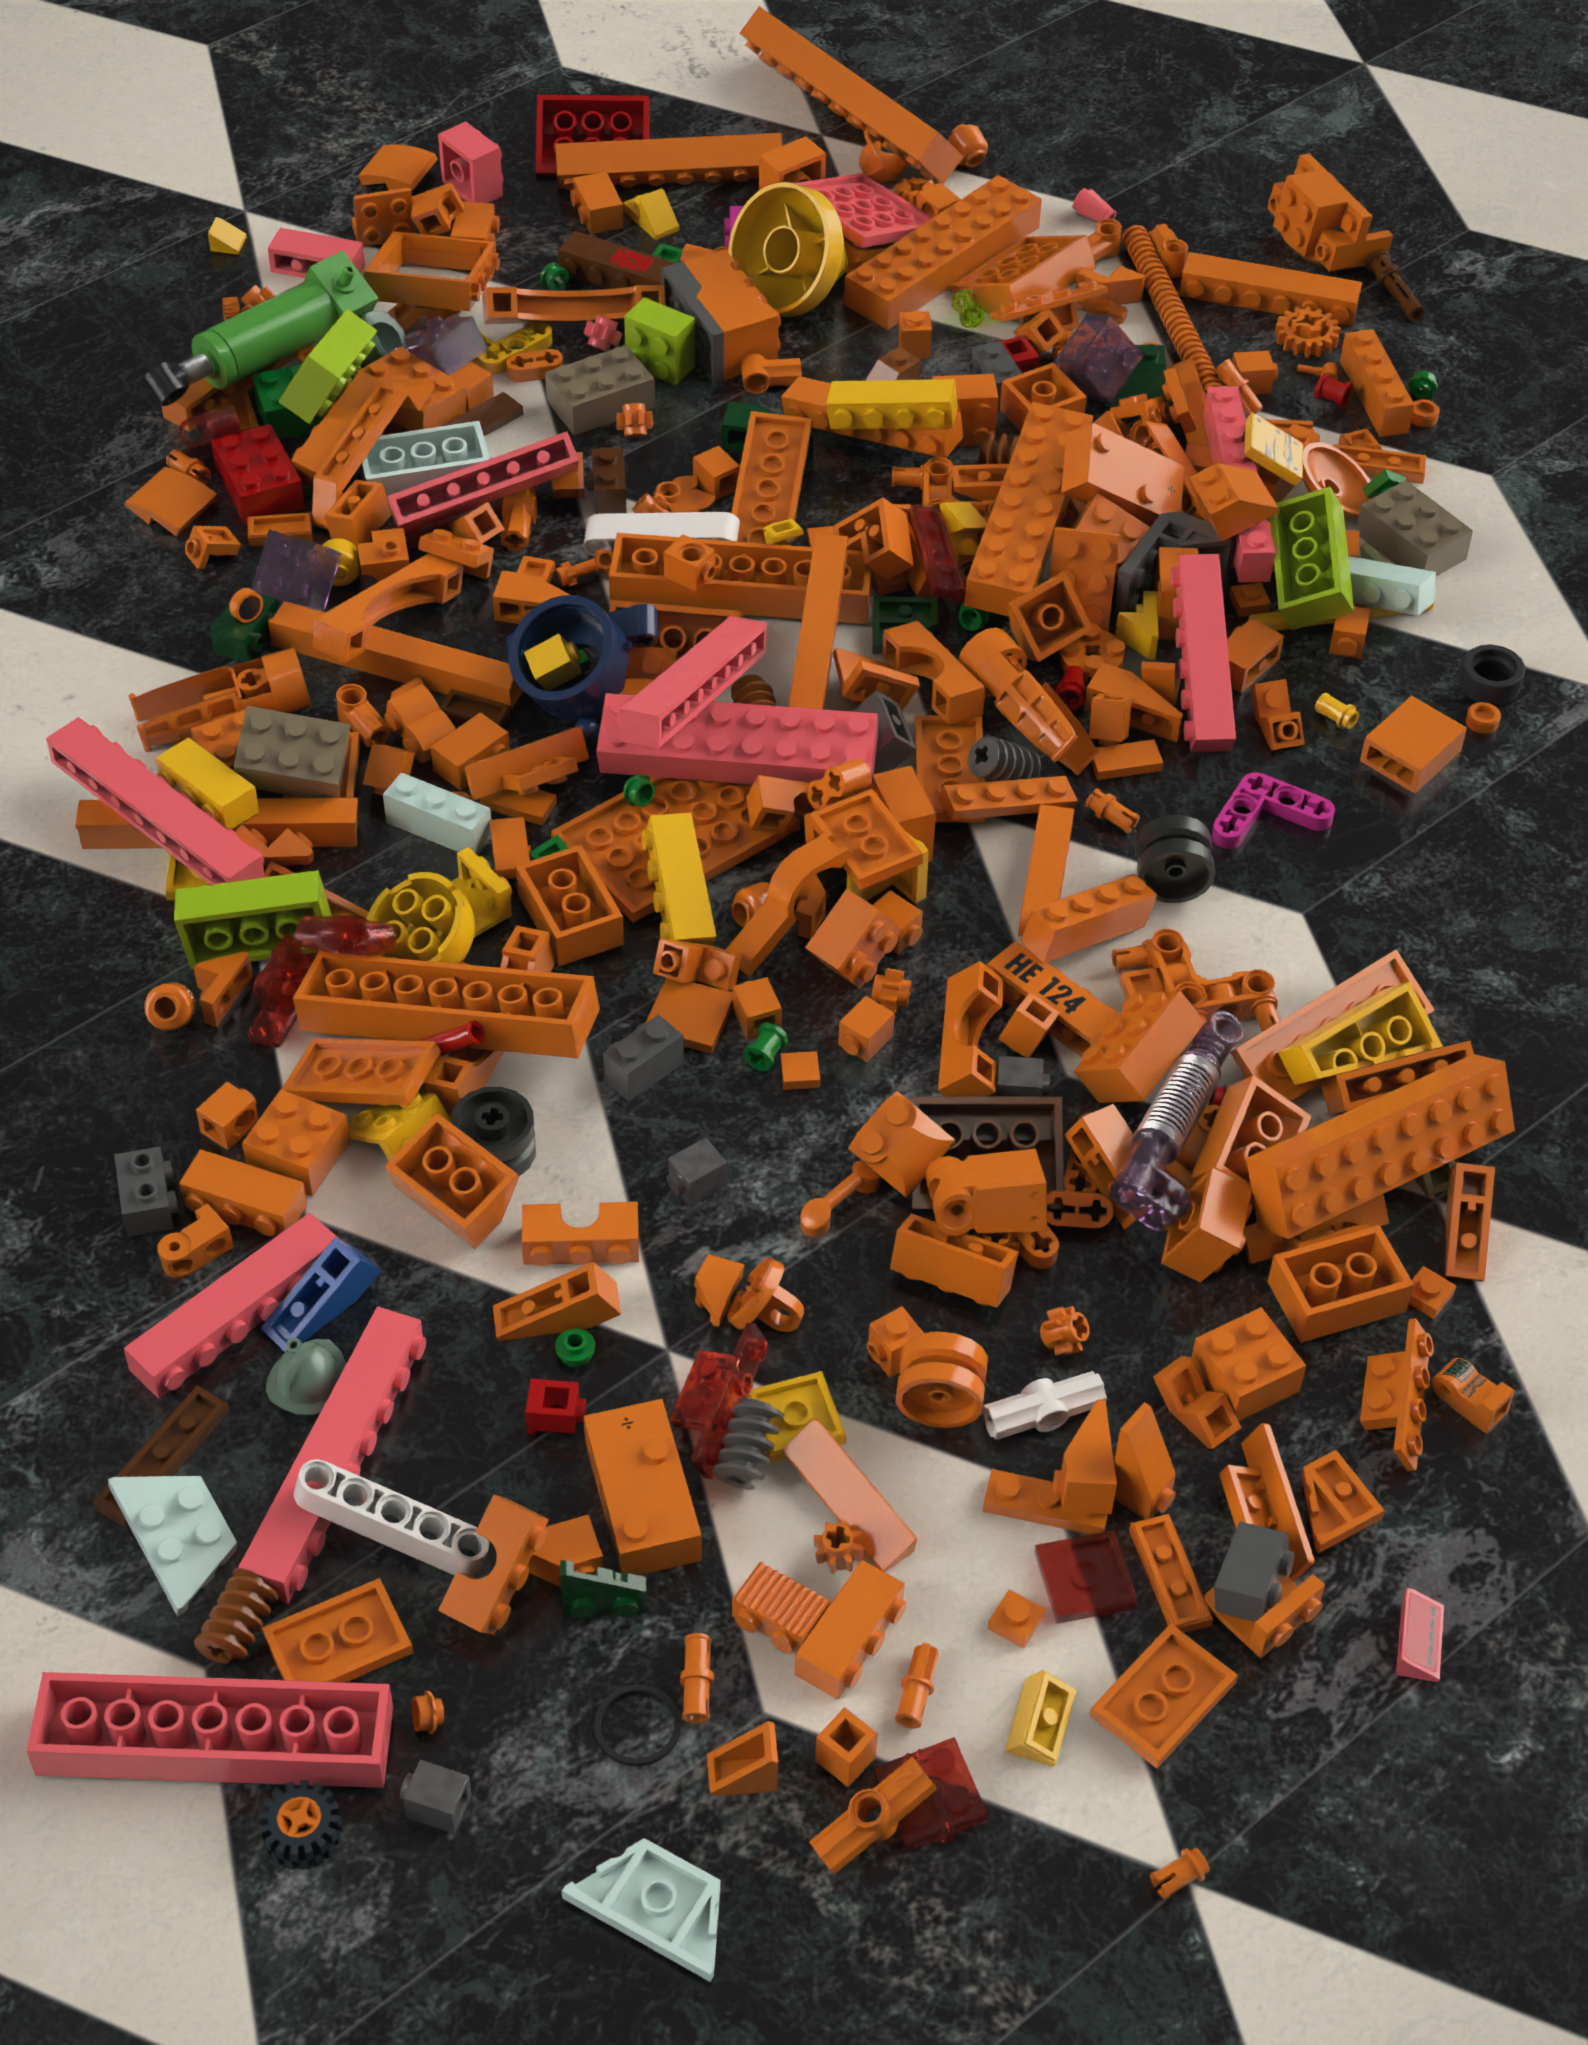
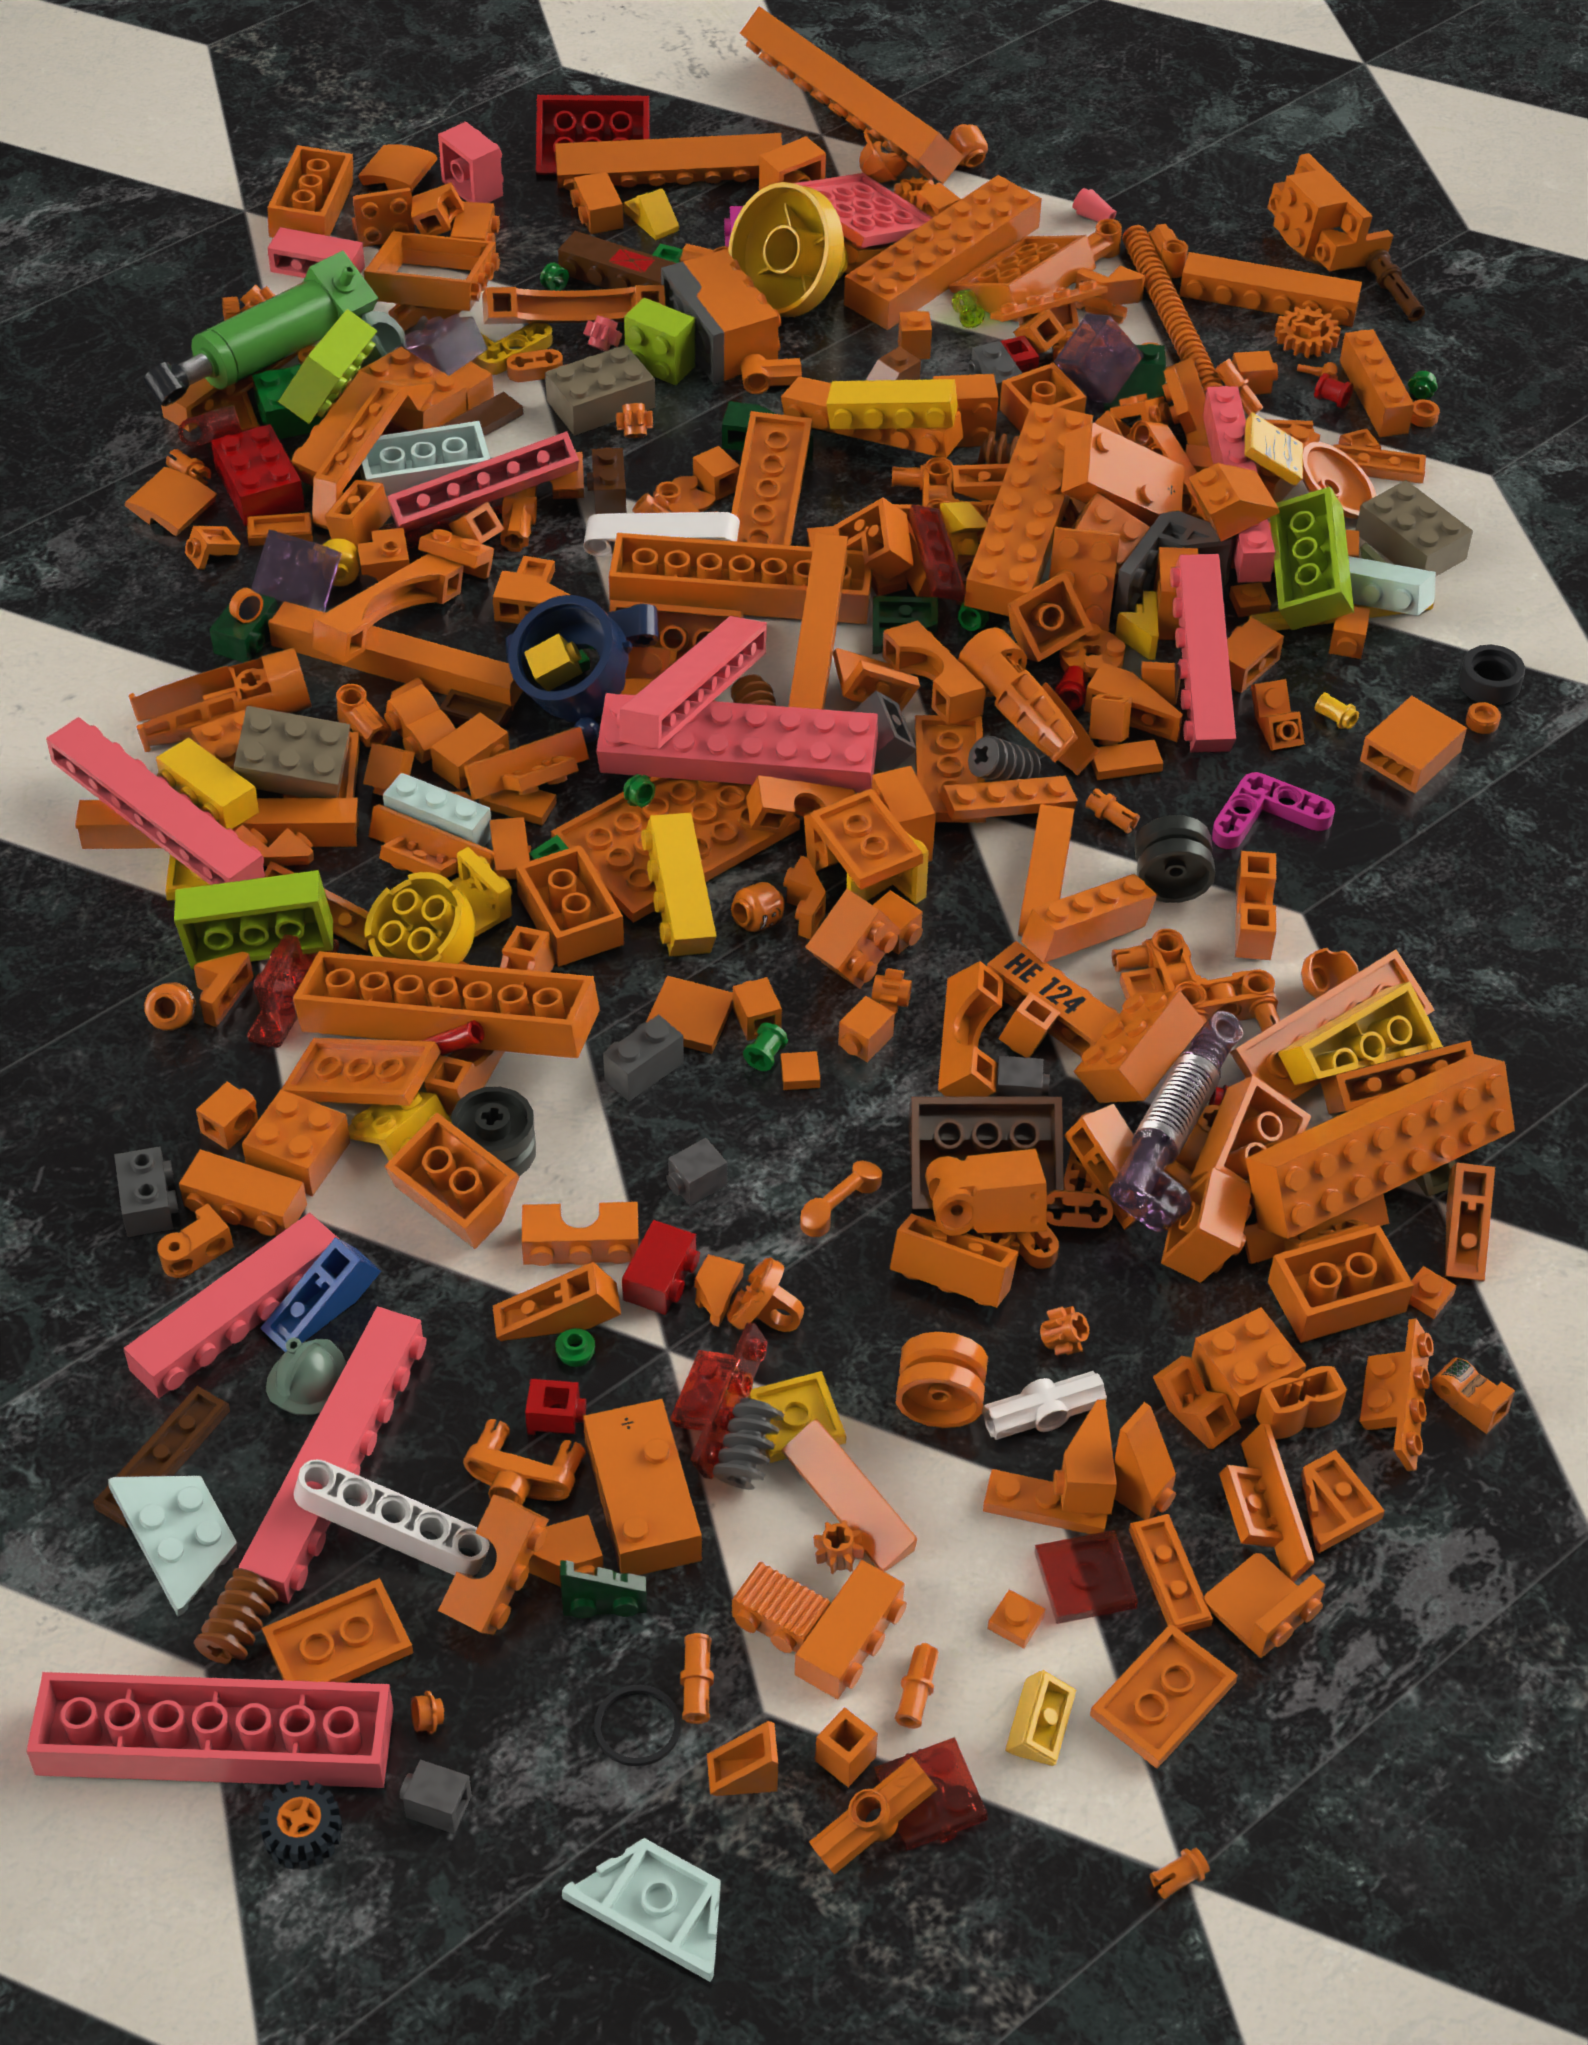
yellow slope [208,217,247,255] -> none
clear red piece [295,915,396,955] -> none
orange bar [556,548,613,587] -> none
orange slope [653,938,742,991] -> none
orange brick [664,534,717,592] -> none
orange piece [725,832,853,977] -> none
yellow slope [763,518,804,545] -> none
orange axle [807,758,871,810] -> none
orange slope [848,1091,956,1198] -> none
orange brick [867,1306,924,1378] -> none
dark grey brick [1214,1521,1294,1622] -> none
green plate [1362,469,1406,499] -> none
slope [1396,1588,1444,1682] -> none
none -> orange brick [267,145,353,238]
none -> orange bracket [368,804,495,878]
none -> orange connector [463,1419,586,1506]
none -> red brick [622,1220,700,1315]
none -> orange arch [1235,851,1276,960]
none -> orange brick [1256,1366,1347,1439]
none -> orange hair [1301,948,1359,999]

